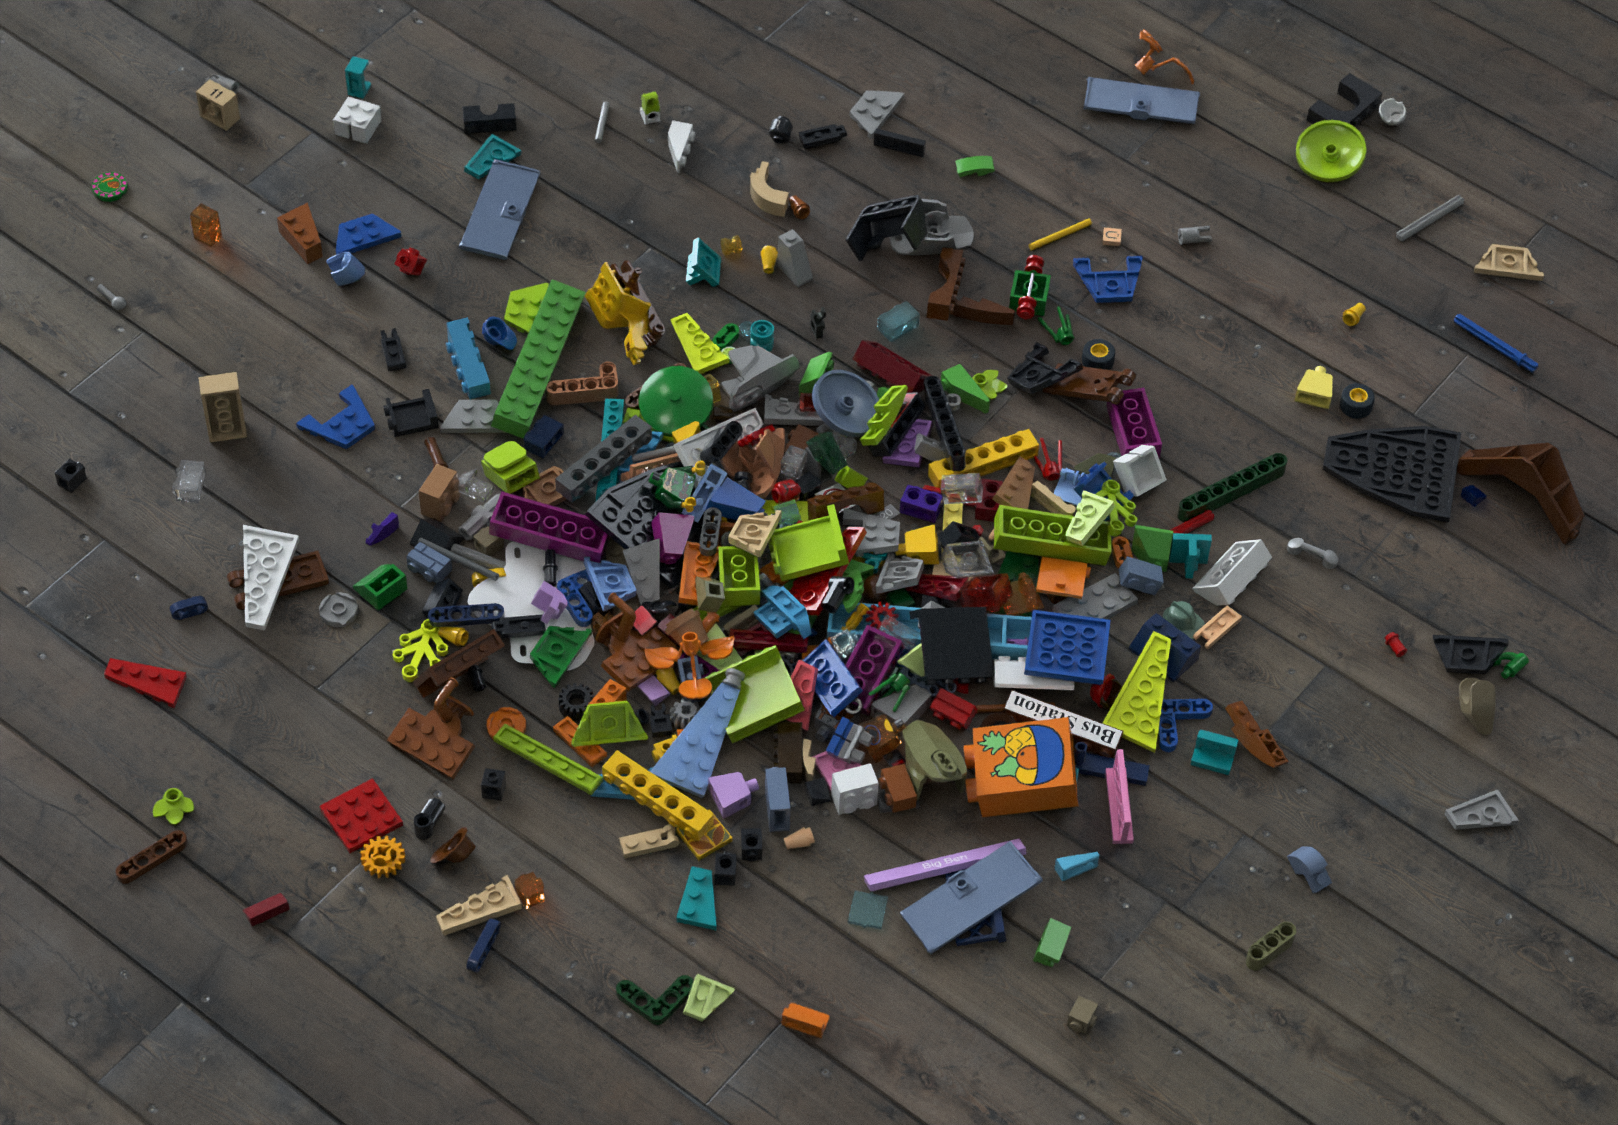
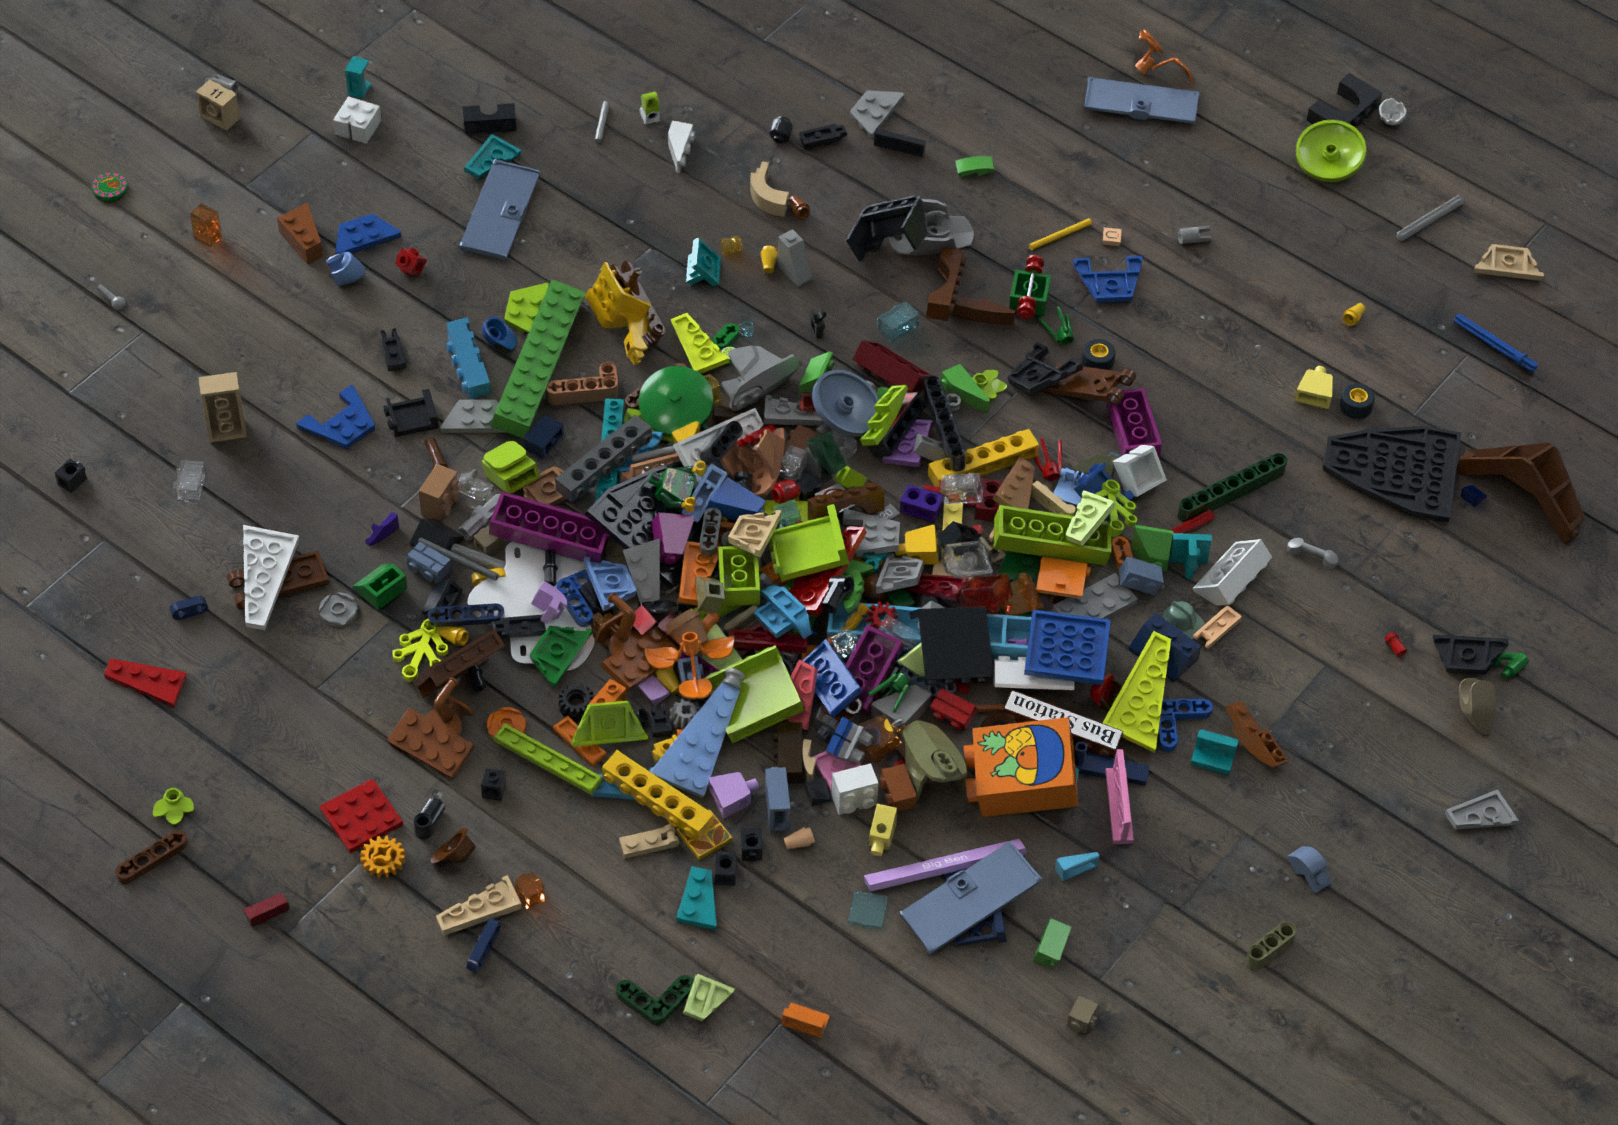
teal wheel [750,320,774,352] -> none
none -> light yellow torso [869,804,897,856]

